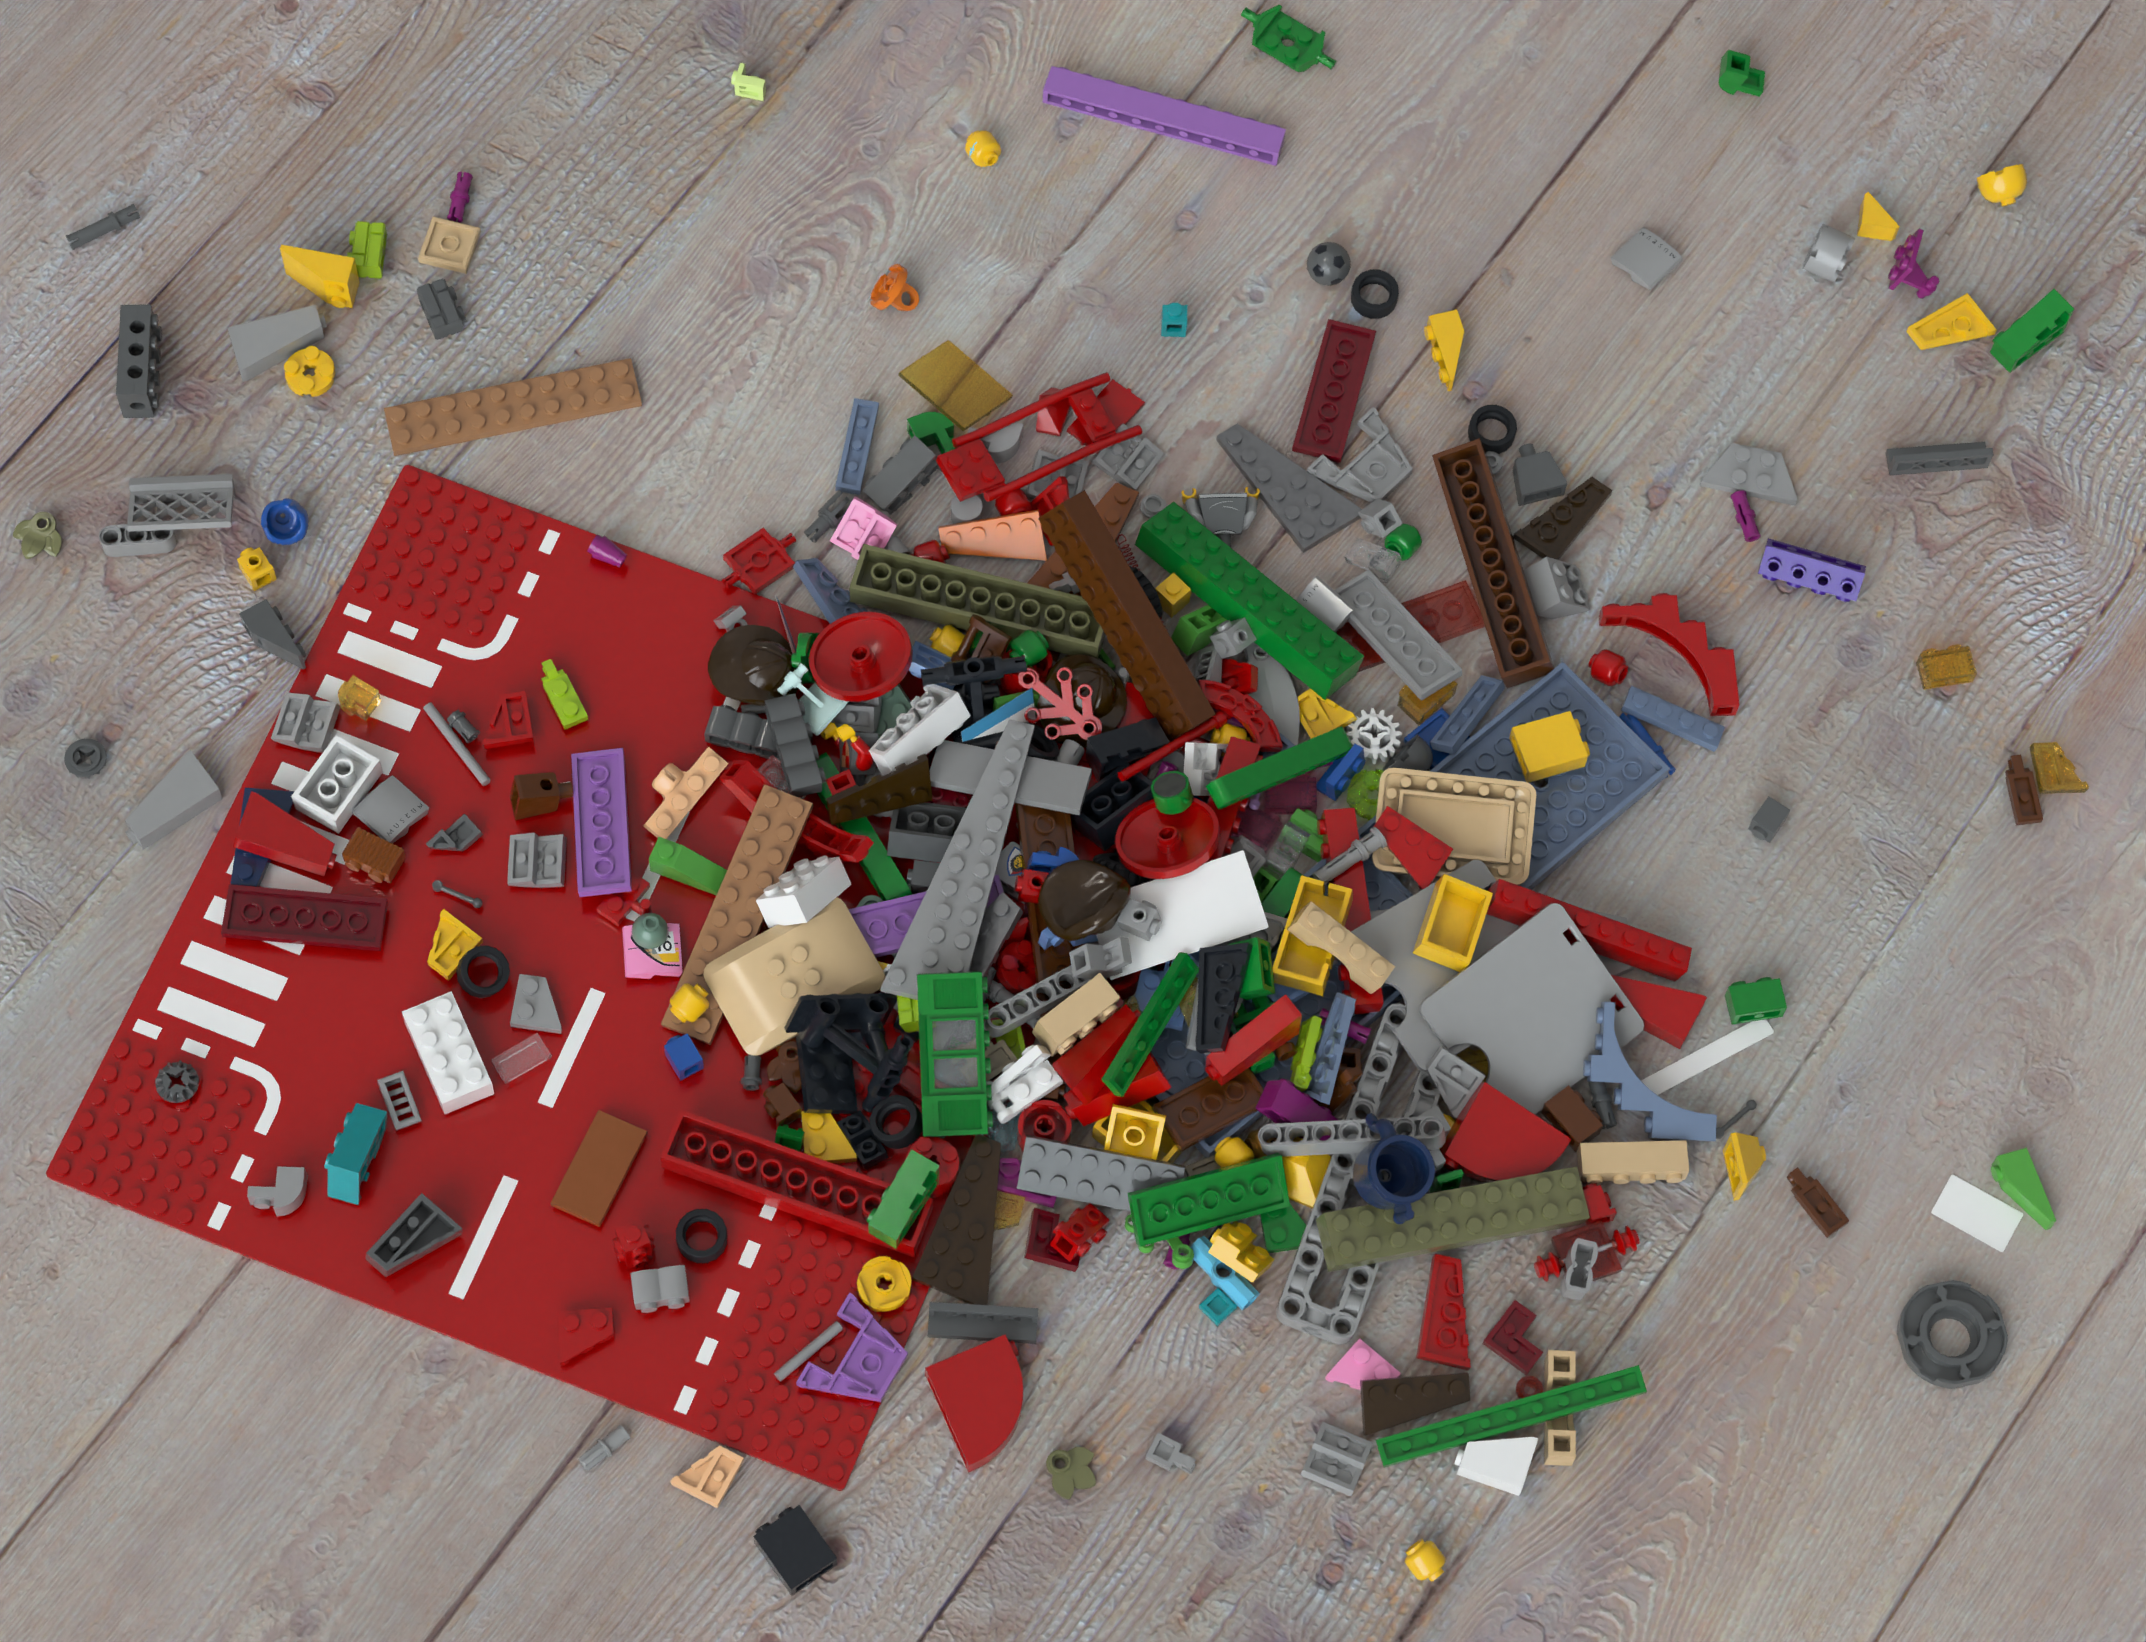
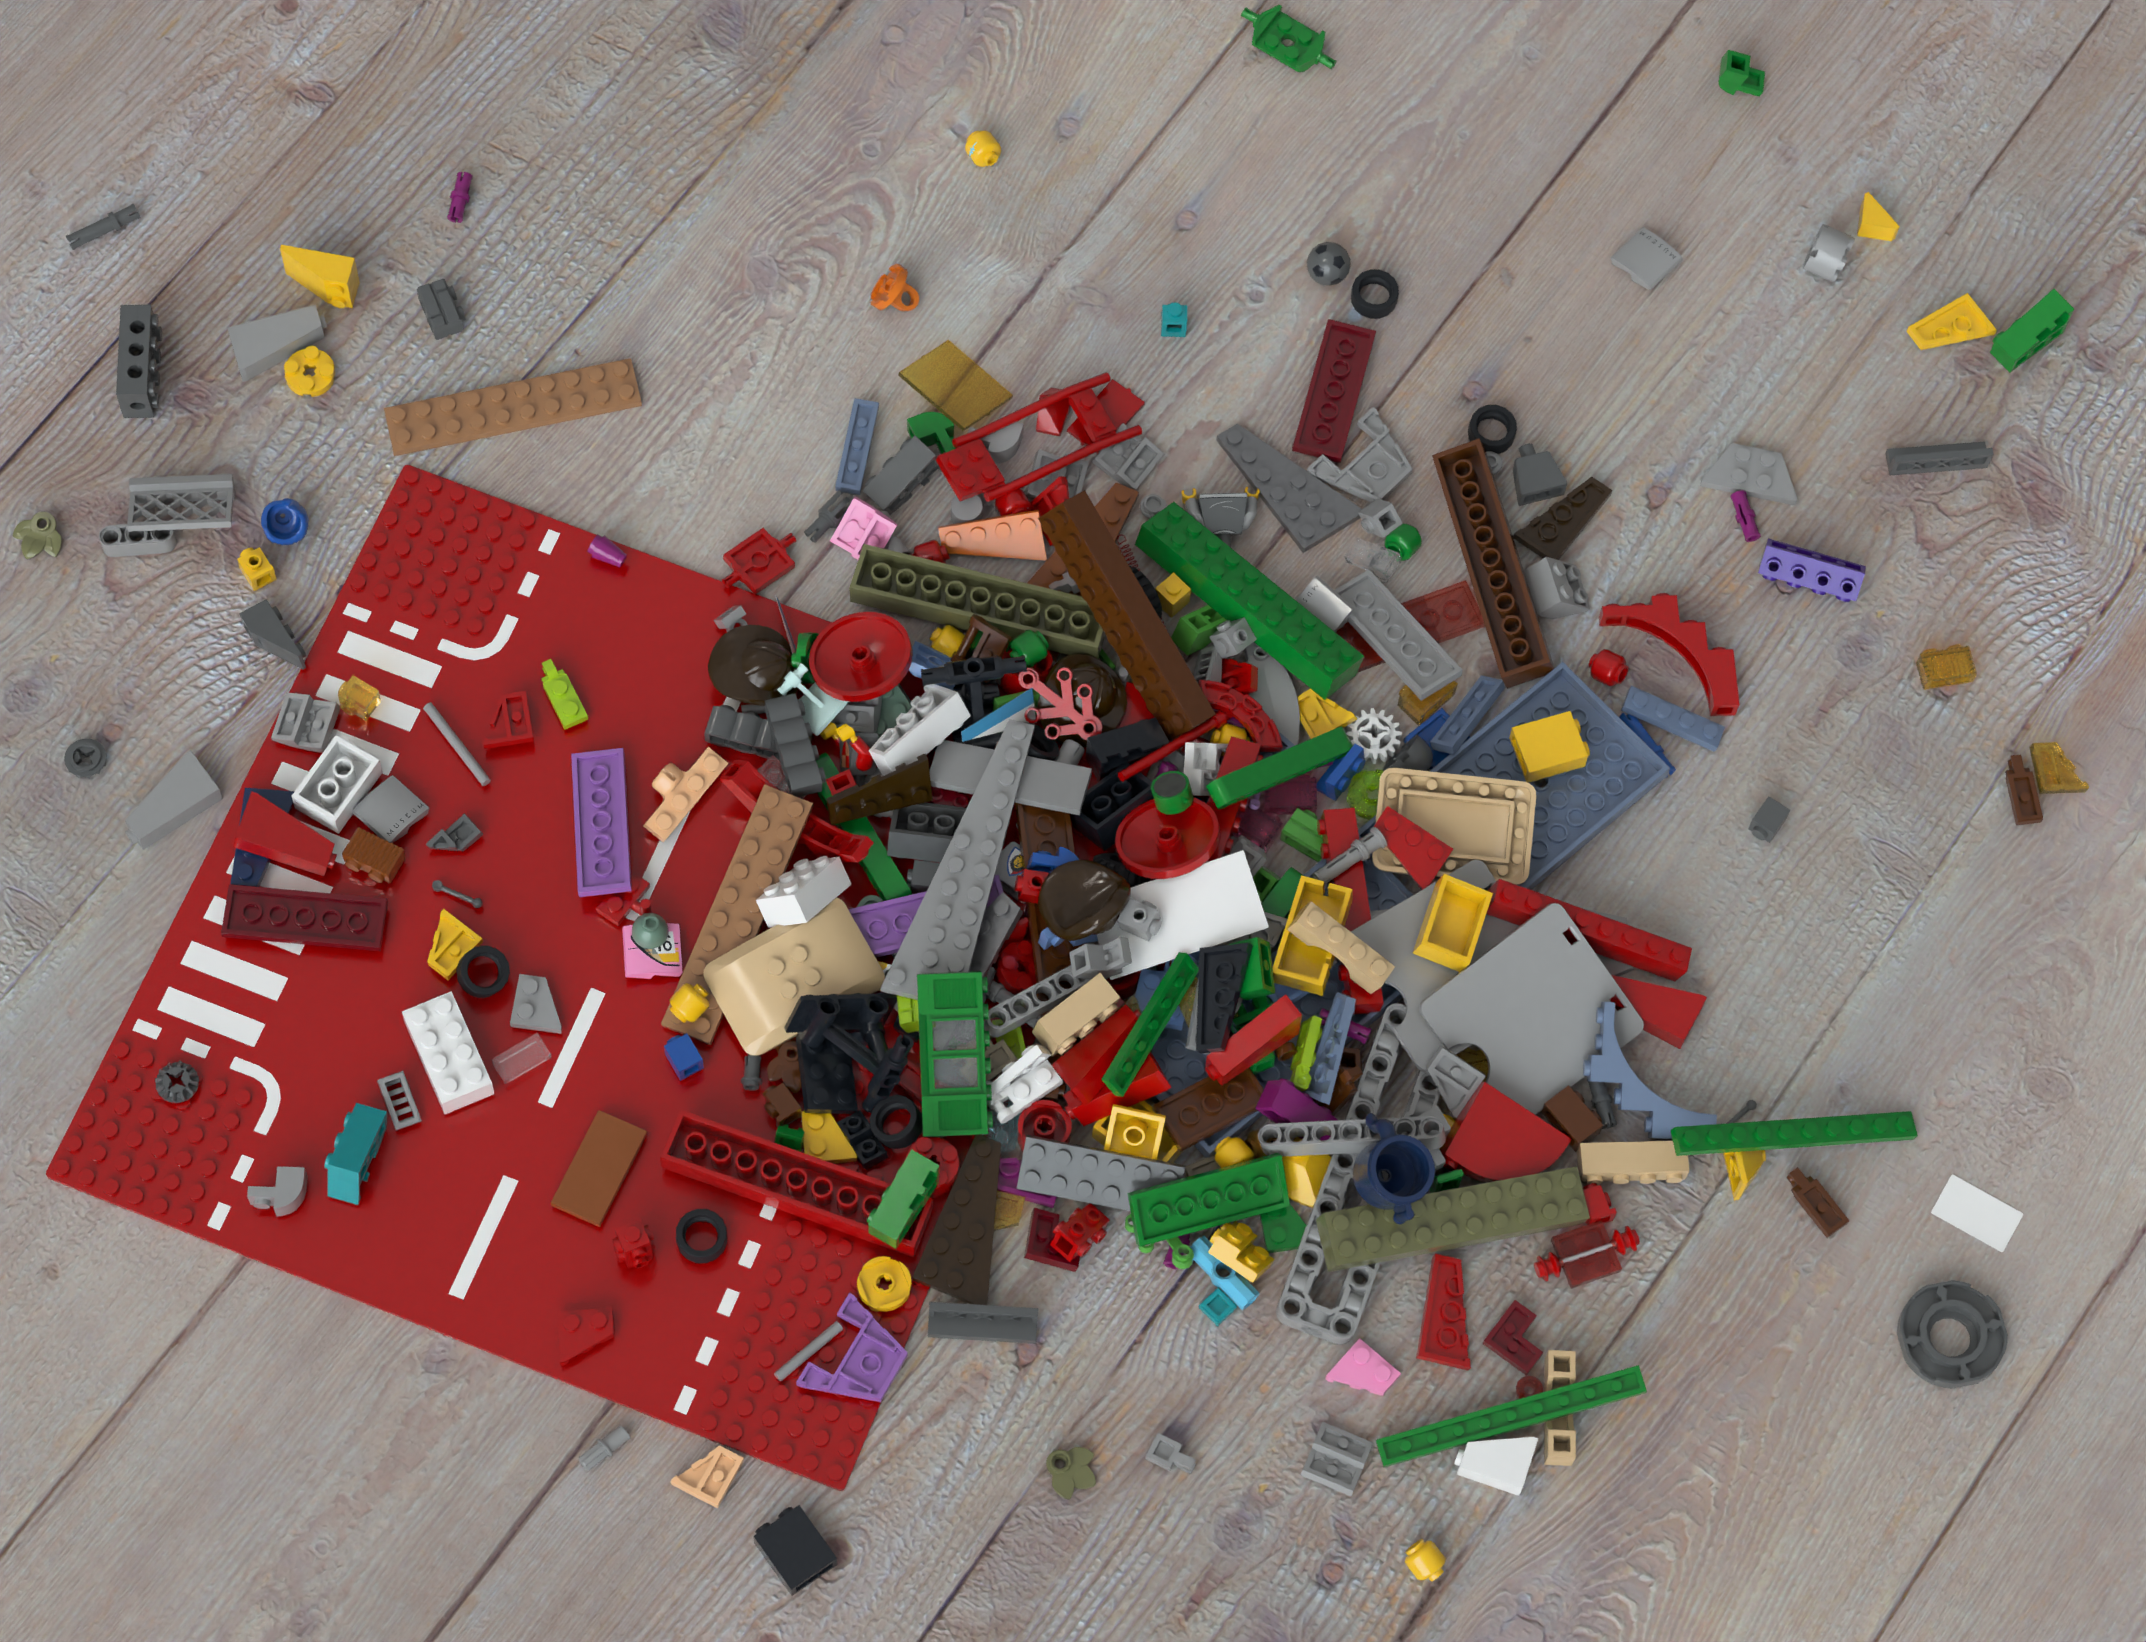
lime brick [347,221,387,279] -> none
dark grey wedge [366,1193,463,1277] -> none
tan tile [418,217,481,274] -> none
dark grey pin [447,710,480,743] -> none
light grey slope [507,833,567,888] -> none
reddish brown torso [510,772,573,820] -> none
light grey brick [631,1265,690,1313] -> none
bright green slope [649,837,727,895] -> none
yellowish green bracket [731,62,766,101] -> none
sand blue wing [793,558,868,624] -> none
red brick [925,1334,1023,1473] -> none
medium lavender brick [1043,66,1286,166] -> none
clear plate [1262,821,1311,878] -> none
dark brown wing [1360,1373,1470,1436] -> none
yellow slope [1424,309,1464,391] -> none
light grey brick [1560,1238,1598,1301] -> none
white sticker [1641,1019,1774,1095] -> none
green brick [1725,977,1787,1025] -> none
magenta plate [1888,228,1939,299] -> none
yellow cylinder [1976,164,2027,207] -> none
bright green slope [1991,1147,2056,1230] -> none
none -> green plate [1670,1111,1918,1156]

